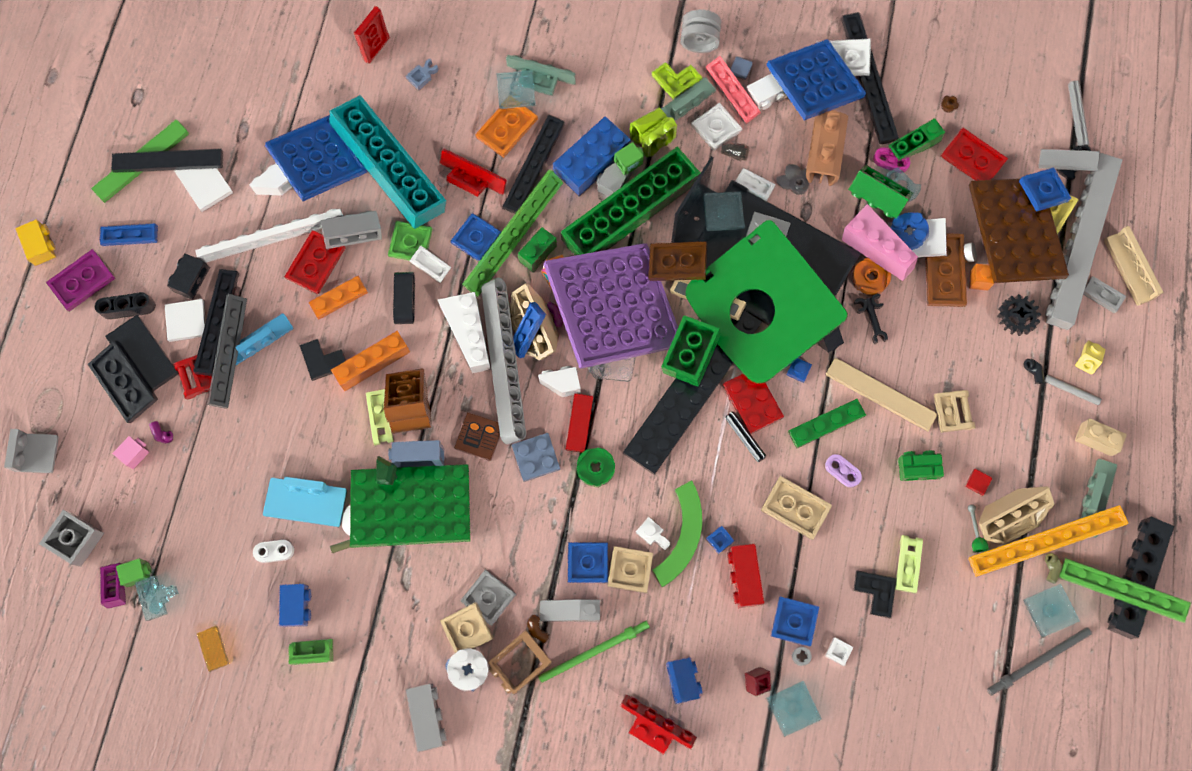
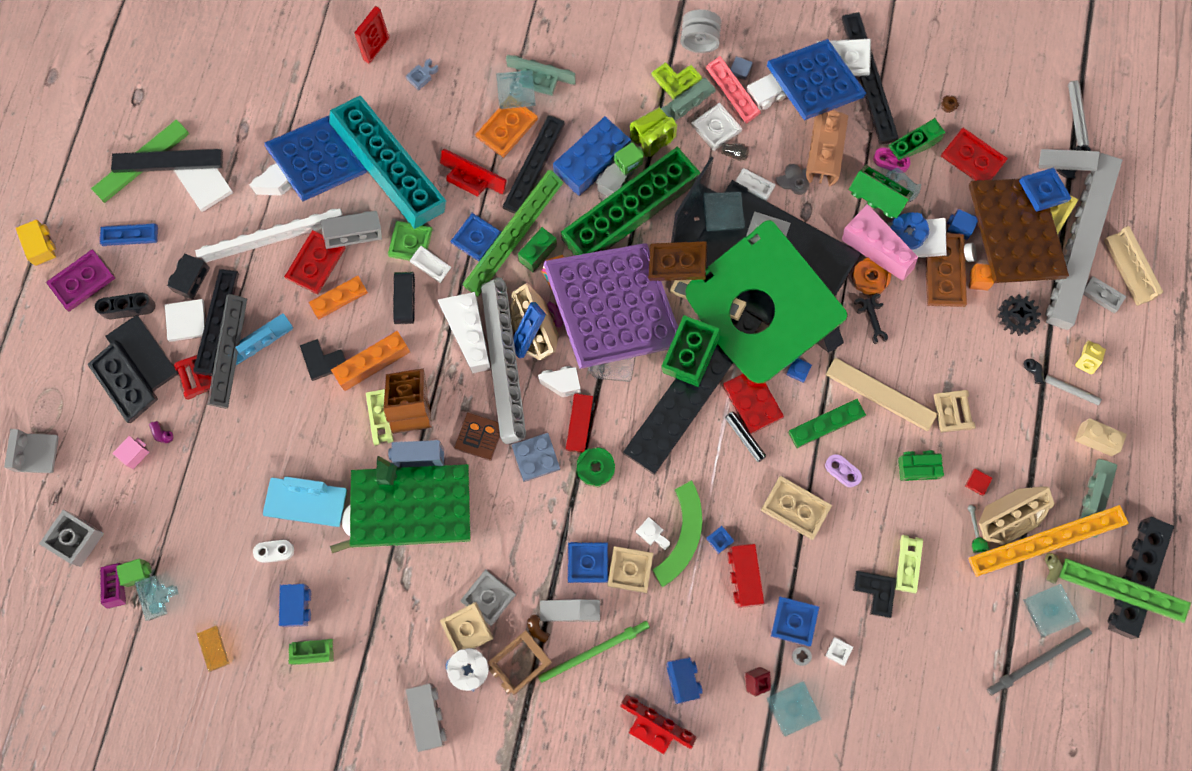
none -> blue brick [946,209,978,240]

